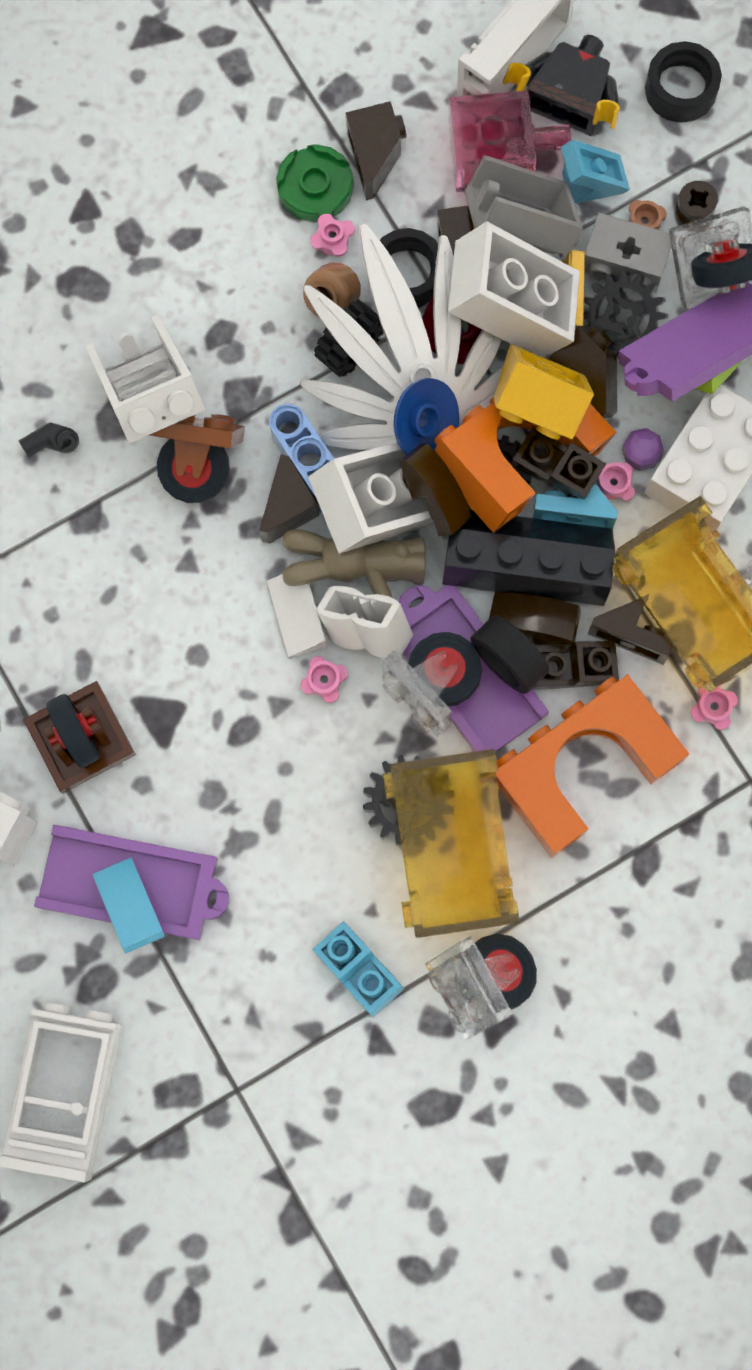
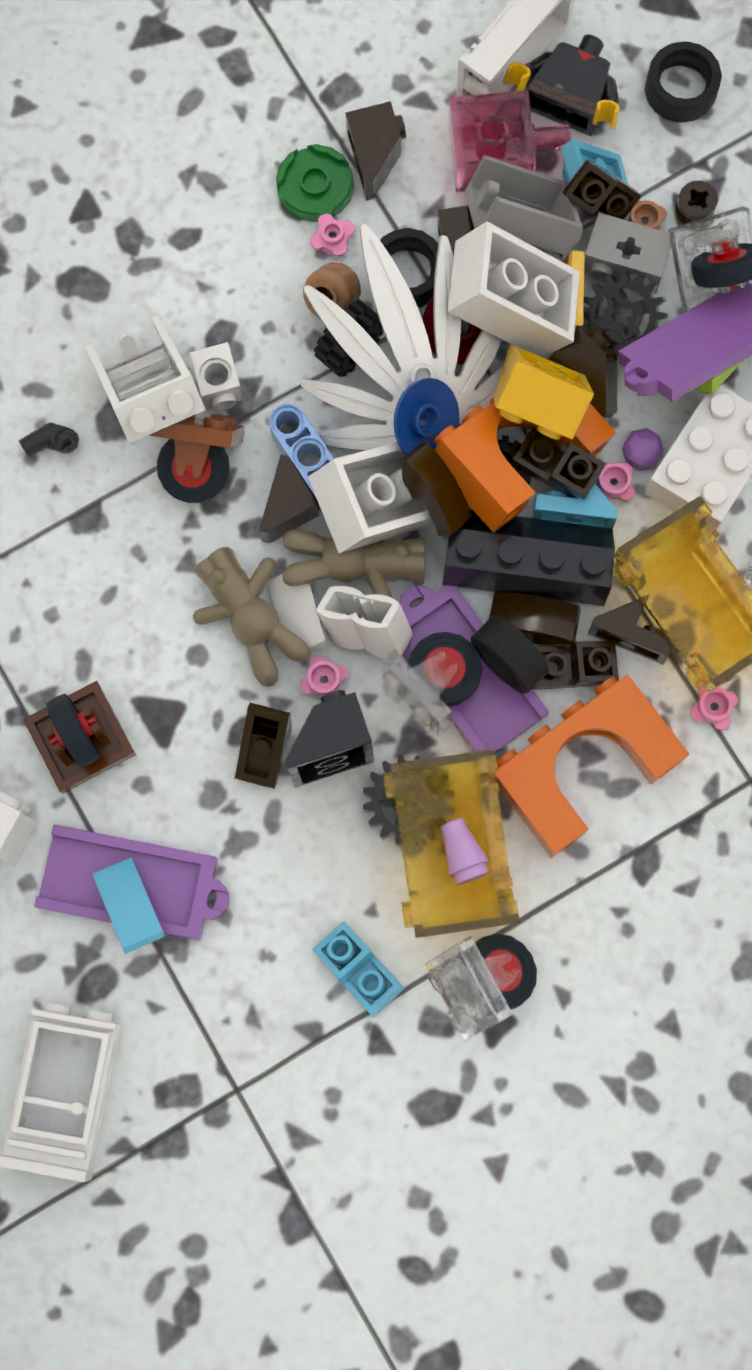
none -> white brick [189,342,244,411]
none -> dark tan animal [193,547,311,687]
none -> dark brown slope [234,702,292,789]
none -> black slope [285,690,374,788]
none -> lavender cone [440,818,489,885]
none -> dark brown slope [562,159,641,220]

